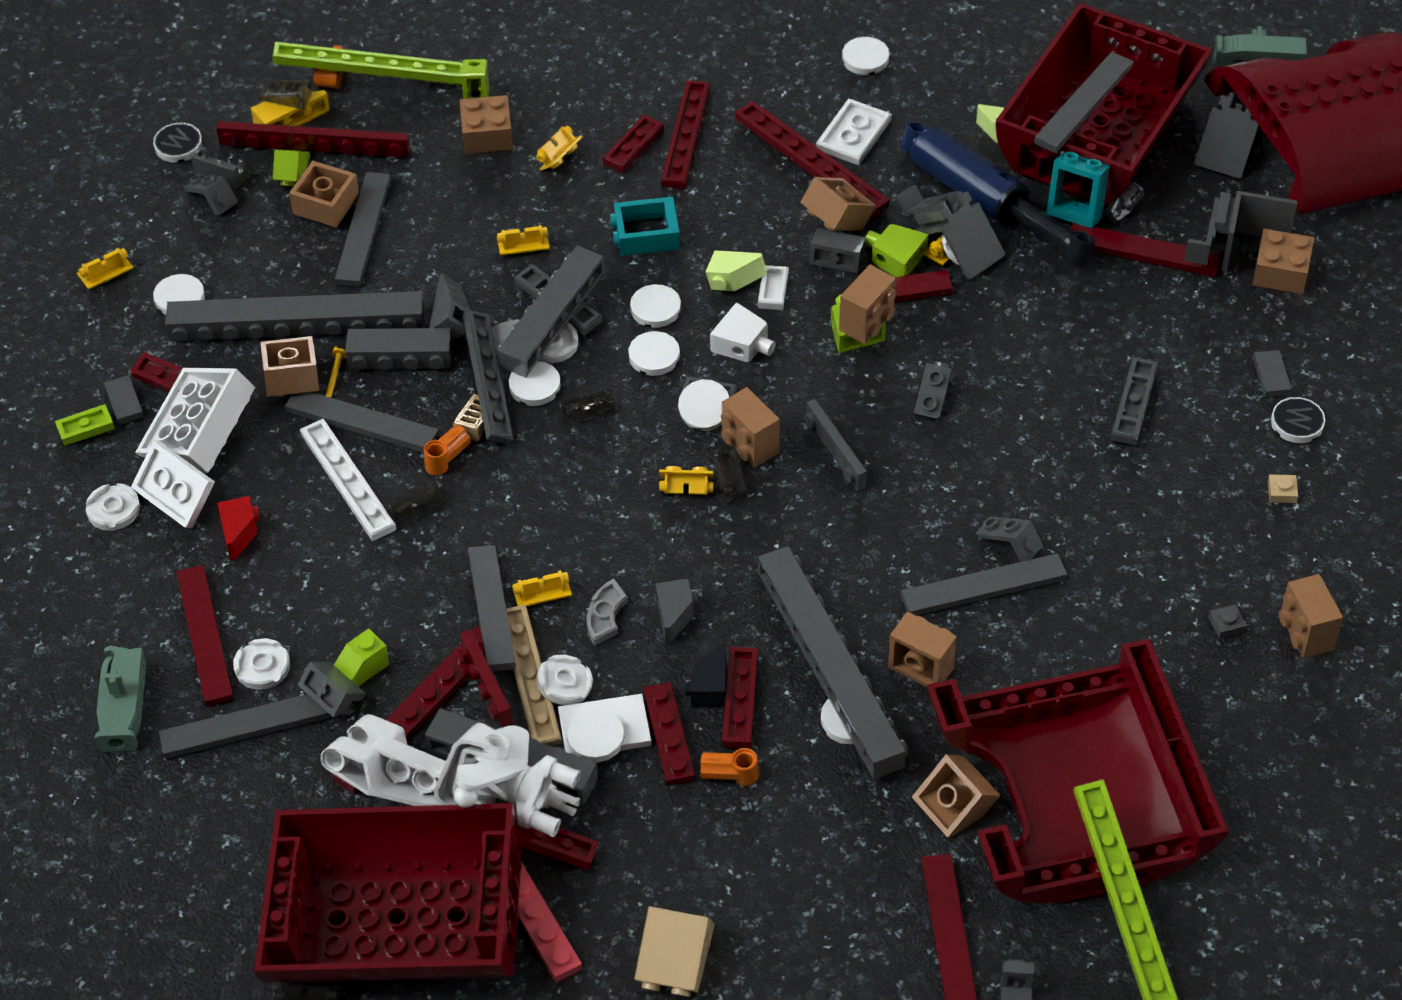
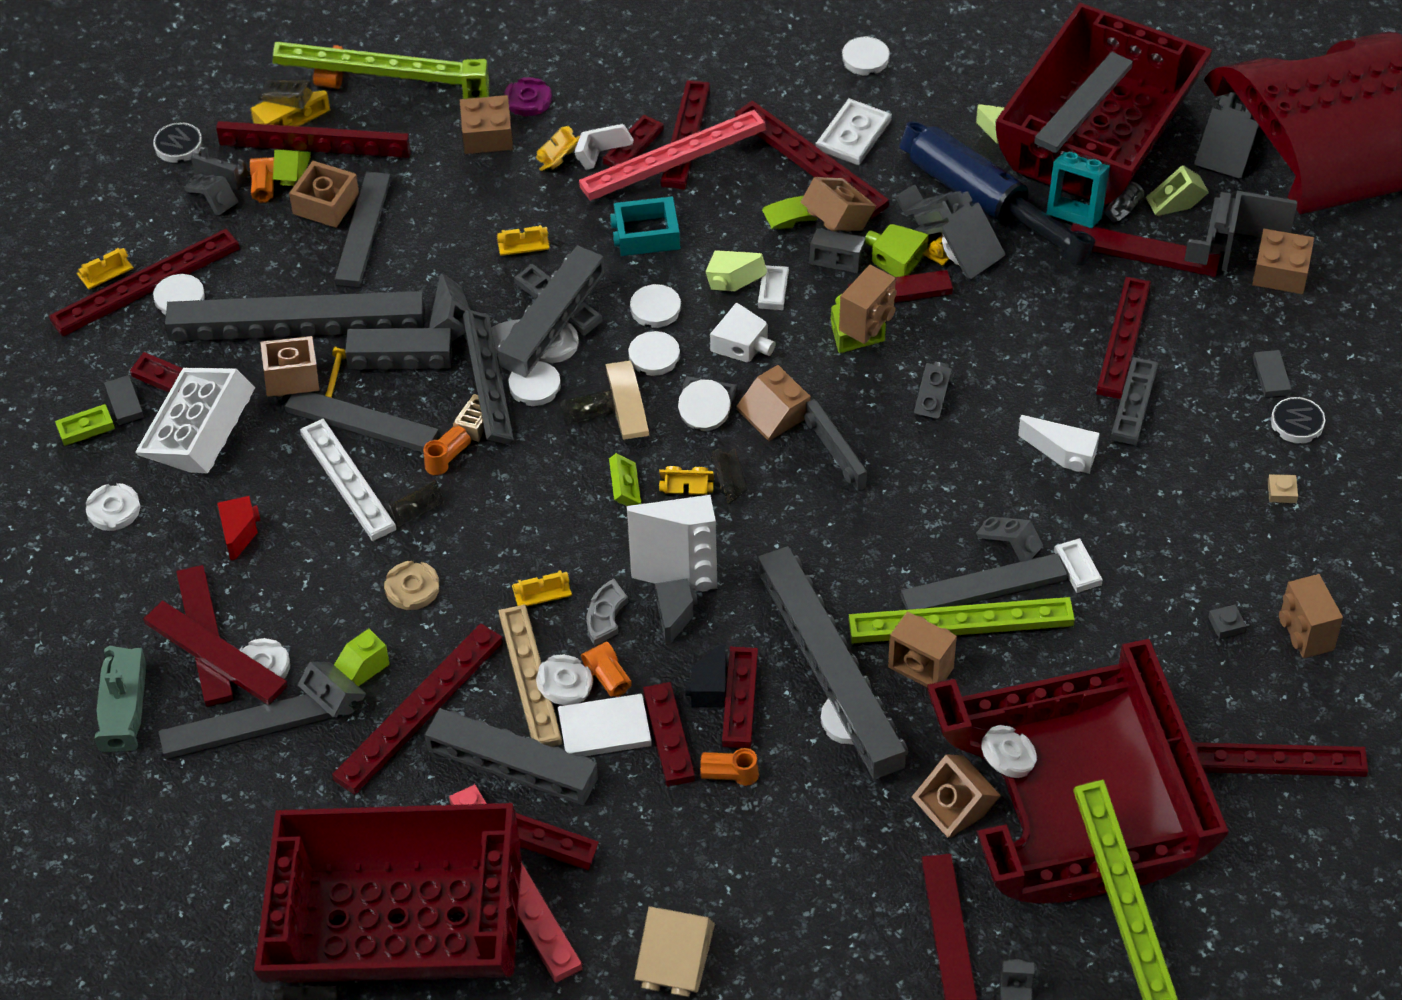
white plate [131,441,215,528] -> none
white piece [321,714,581,837] -> none
dark red plate [458,630,513,728] -> none
dark grey tile [468,545,516,671] -> none
white tile [567,709,625,763] -> none
medium nougat brick [721,387,780,468] -> none
sand green piece [1213,26,1307,70] -> none
none -> dark red tile [49,229,240,337]
none -> dark red tile [143,600,288,705]
none -> orange piece [250,157,274,203]
none -> tan tile [384,561,439,610]
none -> magenta tile [504,77,552,116]
none -> white bracket [574,124,634,170]
none -> coral plate [579,110,766,201]
none -> orange piece [581,642,631,697]
none -> tan slope [606,360,649,440]
none -> lime plate [609,453,641,506]
none -> white slope [627,495,717,591]
none -> medium nougat slope [737,365,810,441]
none -> lime slope [762,196,818,229]
none -> lime plate [849,597,1075,643]
none -> white tile [981,725,1037,778]
none -> white slope [1018,415,1099,474]
none -> white tile [1054,538,1103,593]
none -> dark red tile [1096,277,1151,399]
none -> yellowish green slope [1146,165,1209,216]
none -> dark red tile [1192,742,1368,777]

